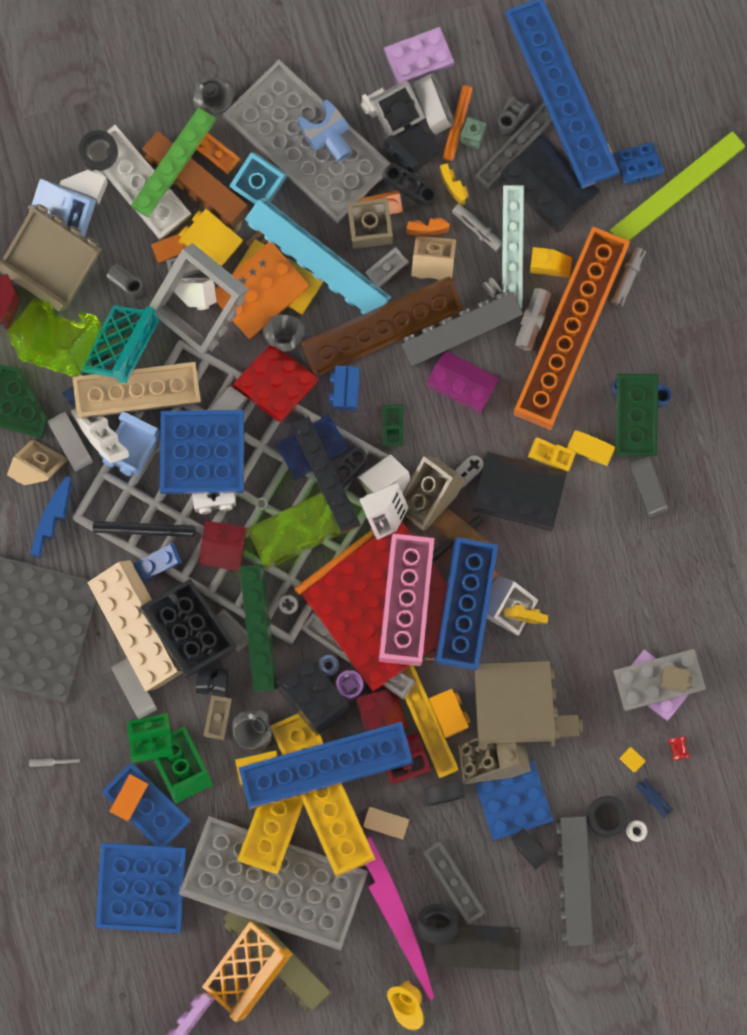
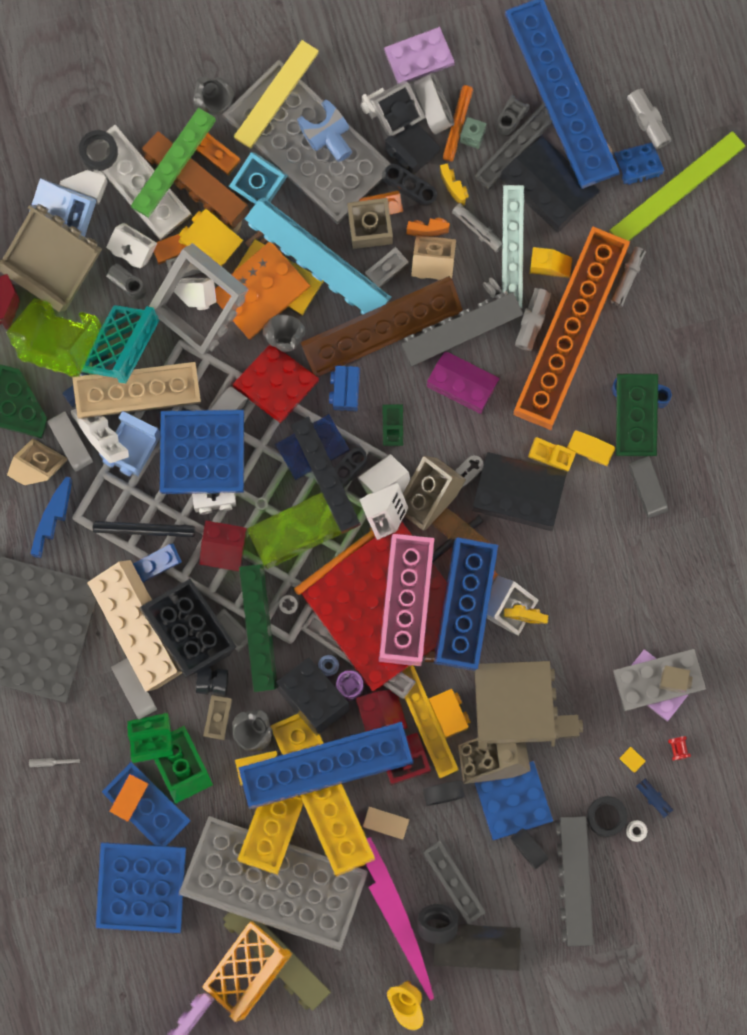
none -> white brick [106,223,157,268]
none -> light yellow tile [234,40,319,149]
none -> light grey piece [627,89,671,149]

